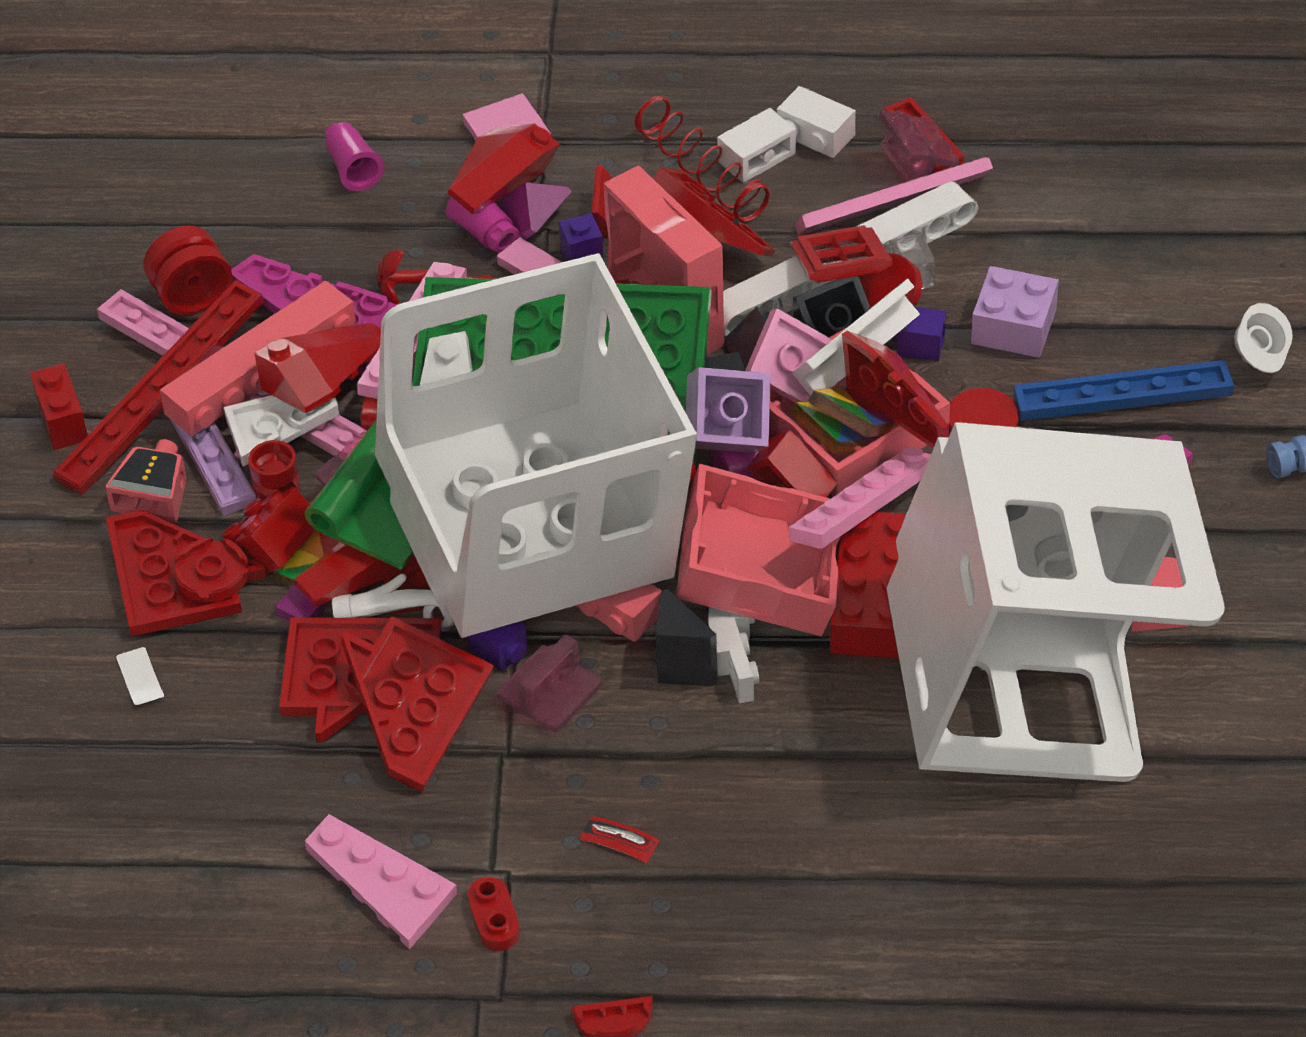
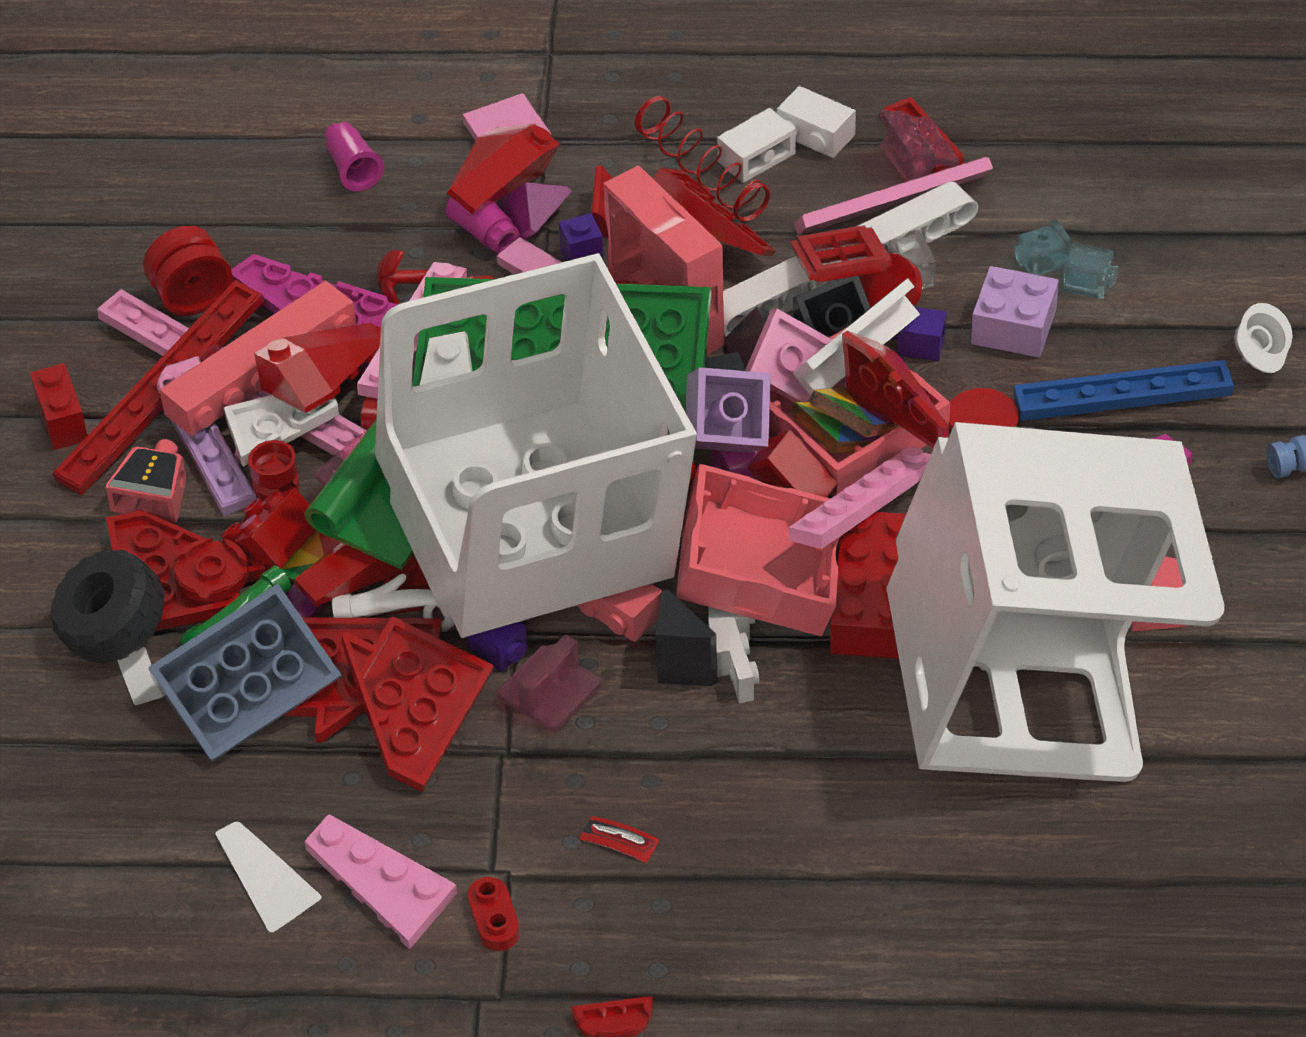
none -> black tyre [51,549,165,664]
none -> sand blue slope [148,584,342,762]
none -> bright pink arm [157,356,201,393]
none -> green plant [180,565,292,645]
none -> white sticker [216,822,321,932]
none -> clear light blue brick [1015,218,1072,275]
none -> clear light blue brick [1063,242,1118,299]

